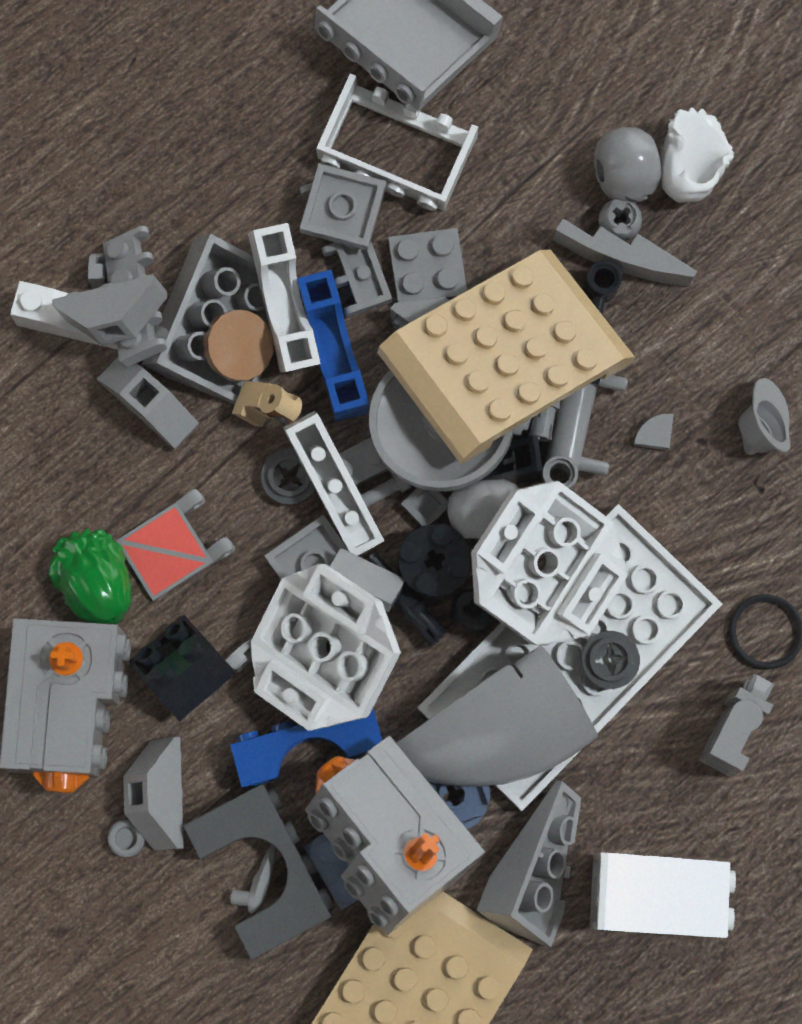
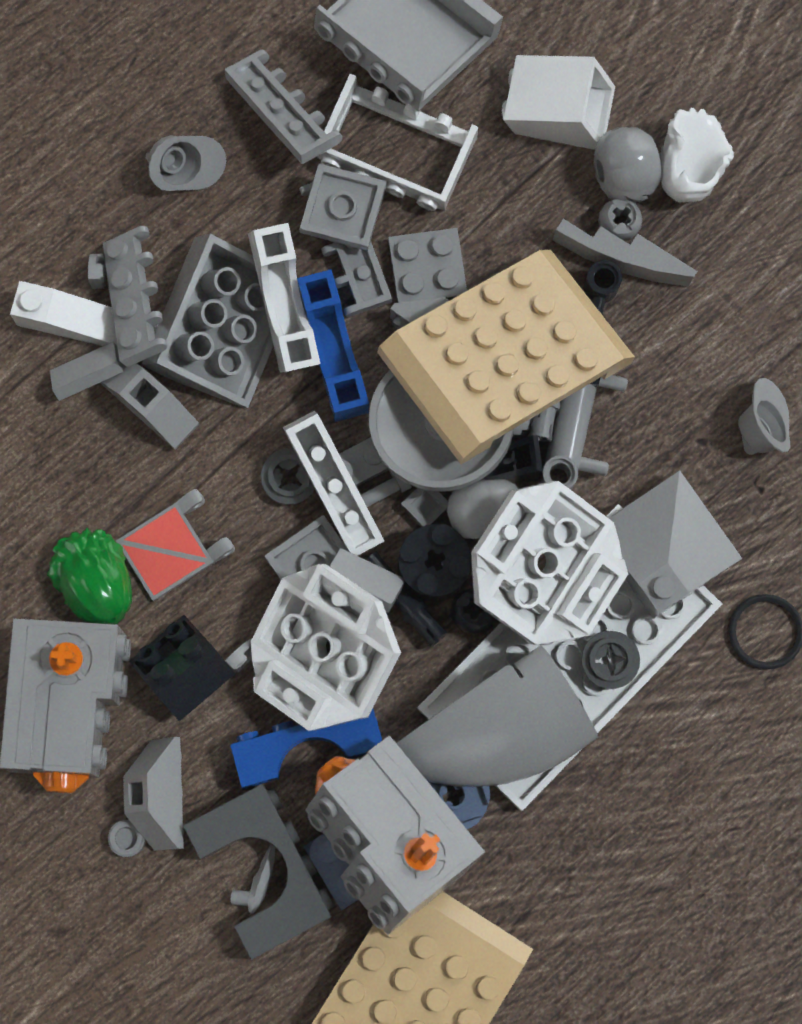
light grey slope [52,274,167,345] -> none
medium nougat tile [203,310,273,381] -> none
tan leg [232,381,302,427] -> none
light grey wedge [477,780,581,947] -> none
white slope [589,853,736,938] -> none
light grey tile [633,414,674,451] -> none
light grey hips [698,674,774,777] -> none
none -> light grey tile [50,341,123,401]
none -> light grey piece [146,135,226,191]
none -> light grey hinge [224,50,343,164]
none -> white slope [502,55,615,150]
none -> light grey slope [609,471,742,619]

